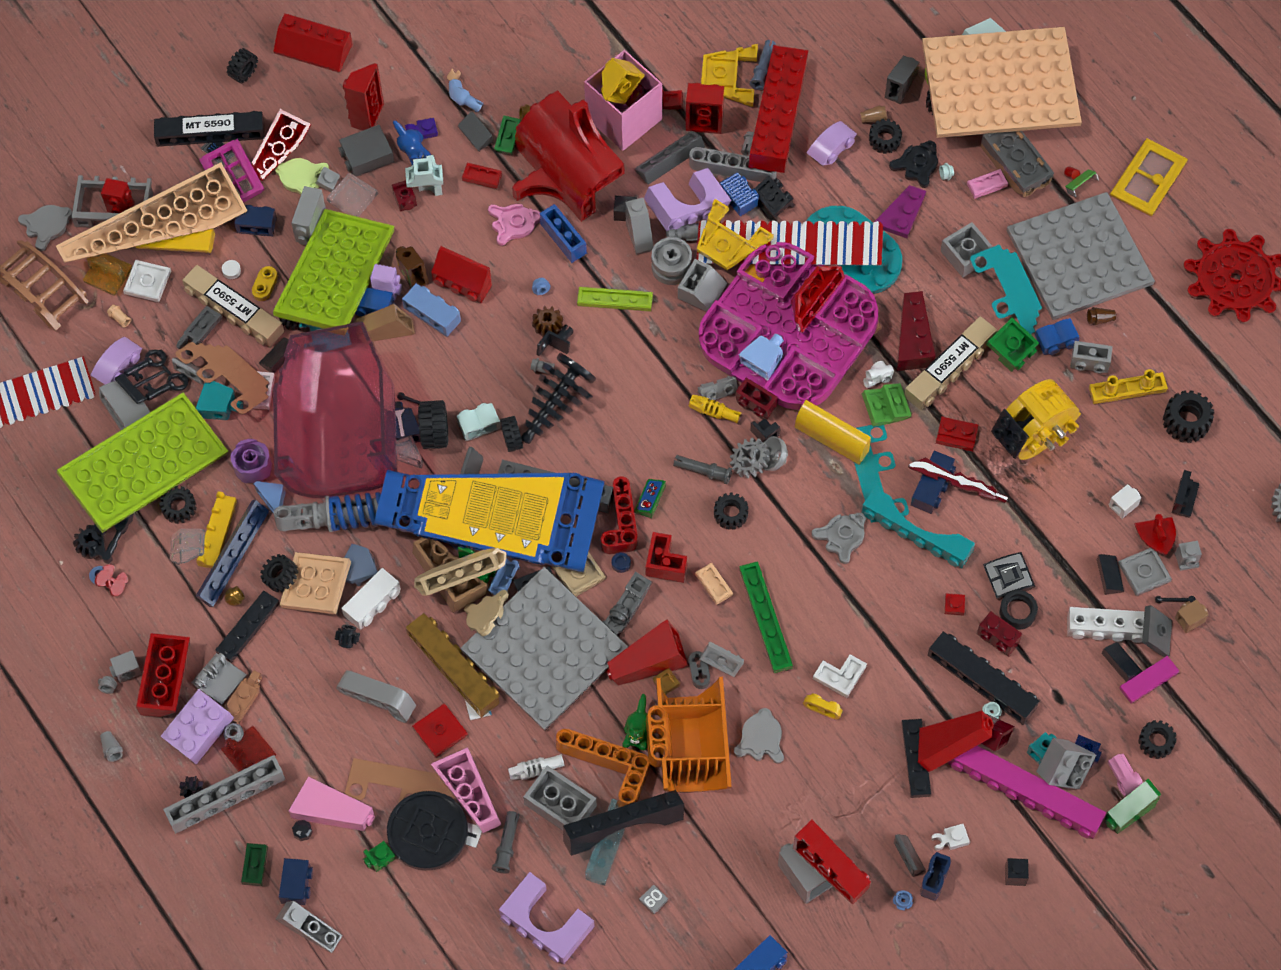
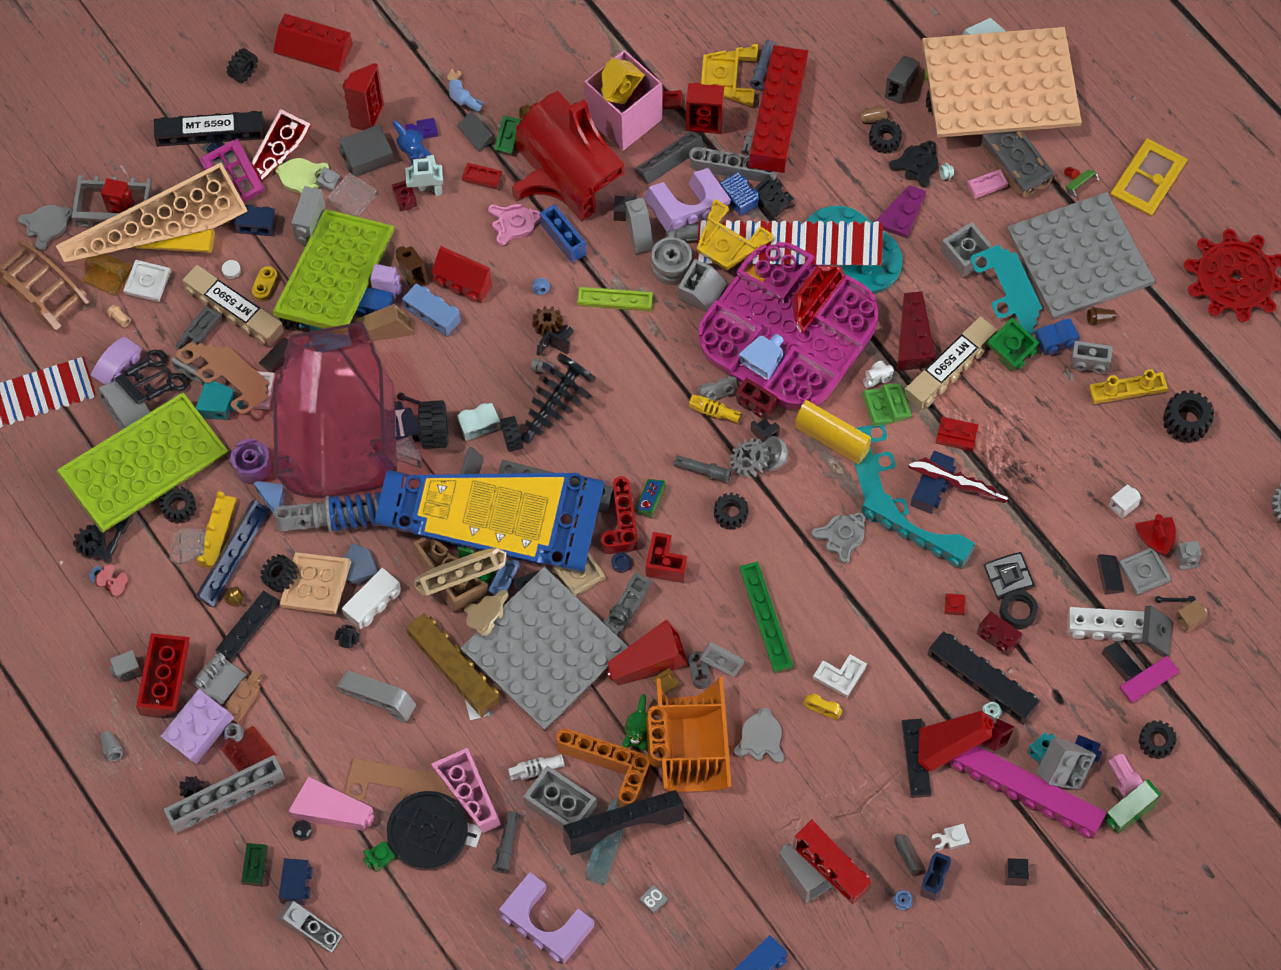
light grey plate [98,676,117,694] -> none
red plate [412,703,468,758] -> none
light nougat plate [695,563,733,605] -> none
lavender brick [807,121,857,165] -> none
yellow piece [991,379,1081,460] -> none
black bracket [1171,470,1199,518] -> none

